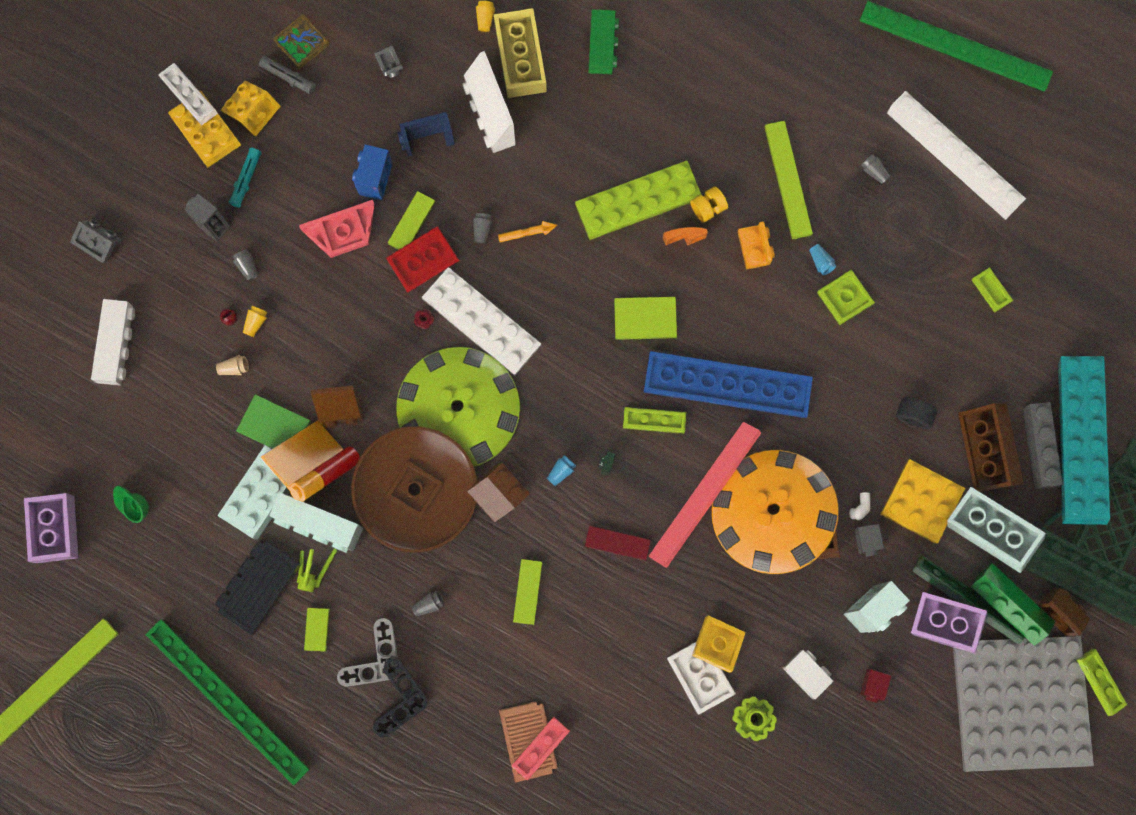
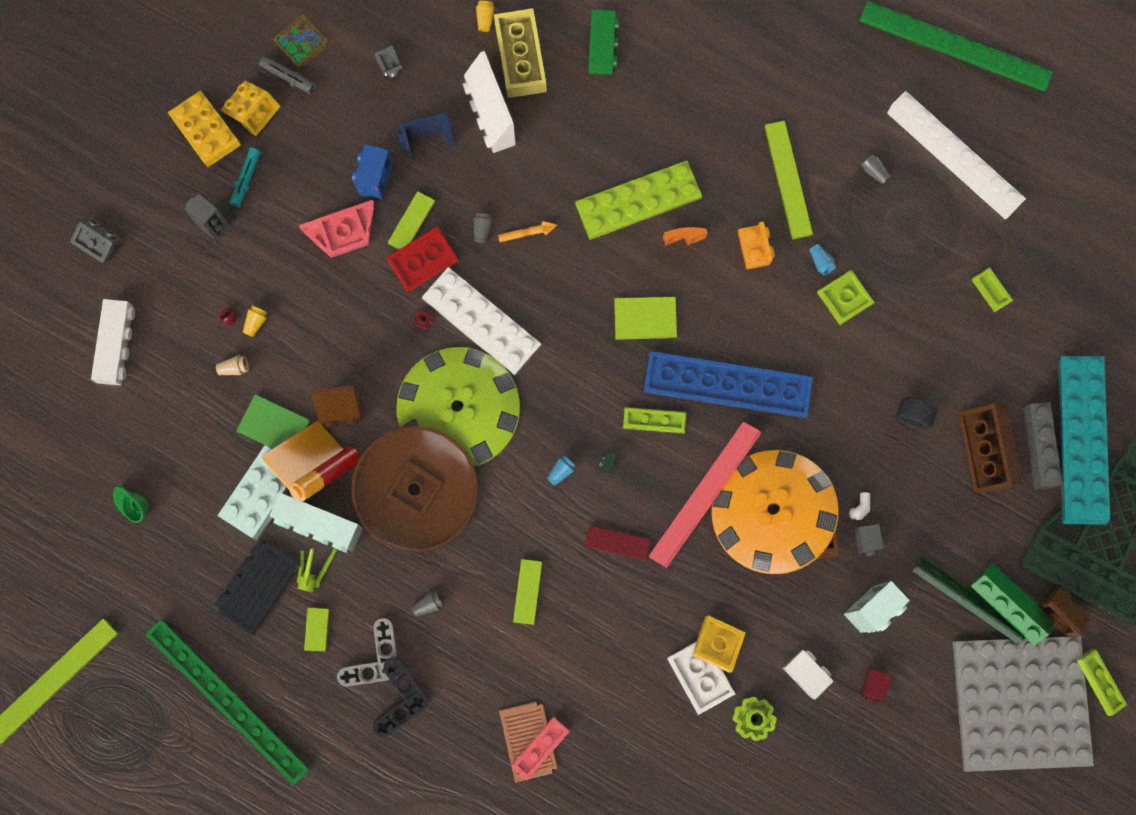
lavender brick [24,493,78,563] -> none
white tile [158,63,218,125] -> none
dark grey cone [232,249,259,281] -> none
reddish brown slope [467,463,529,522] -> none
yellow wheel [690,186,728,223] -> none
yellow plate [880,459,965,544] -> none
lavender brick [911,592,988,654] -> none
light aqua brick [947,487,1045,573] -> none

